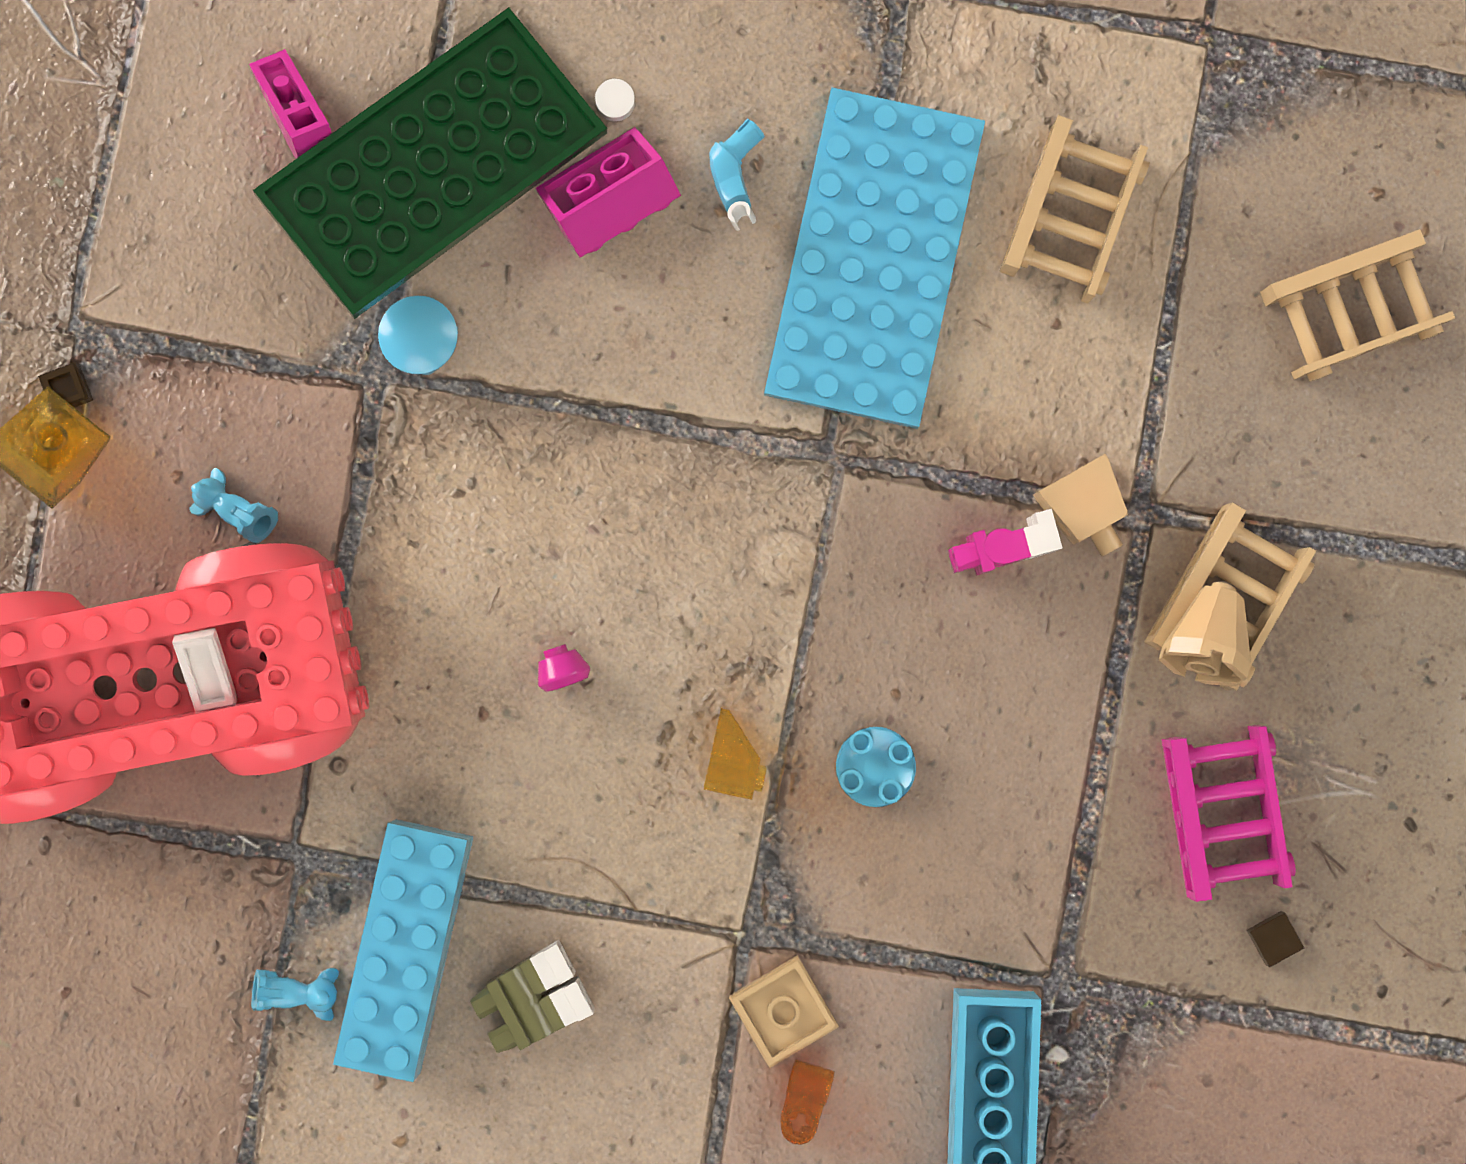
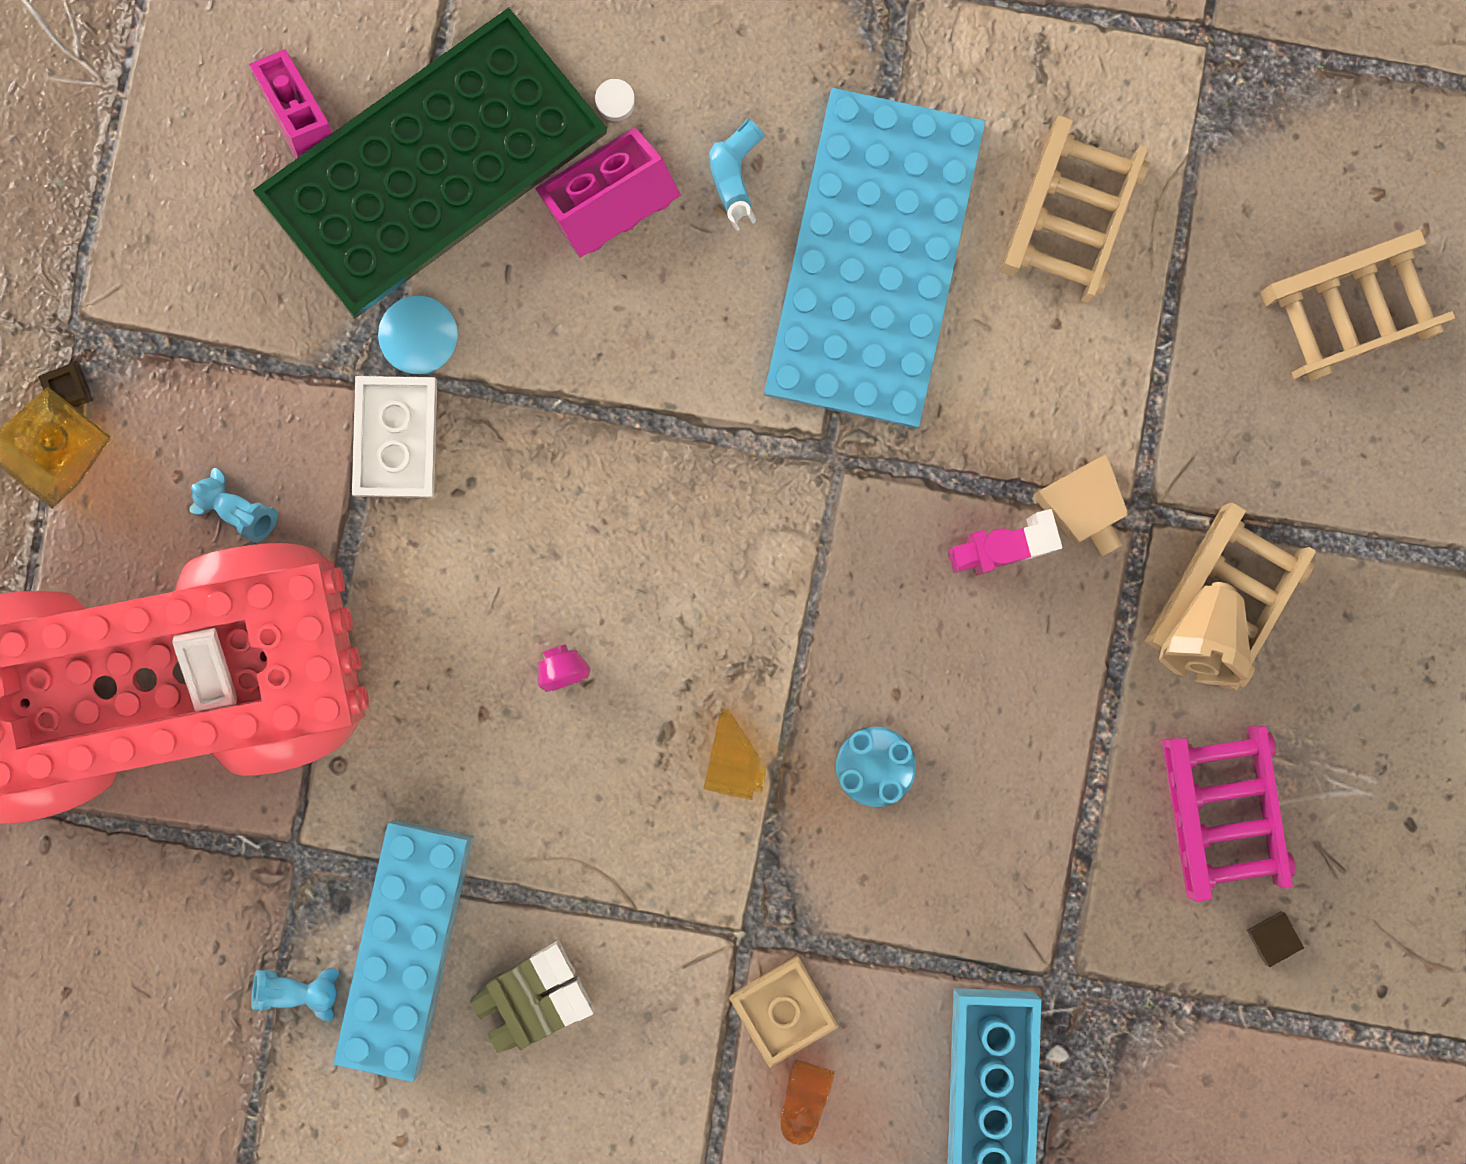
none -> white plate [352,376,437,498]

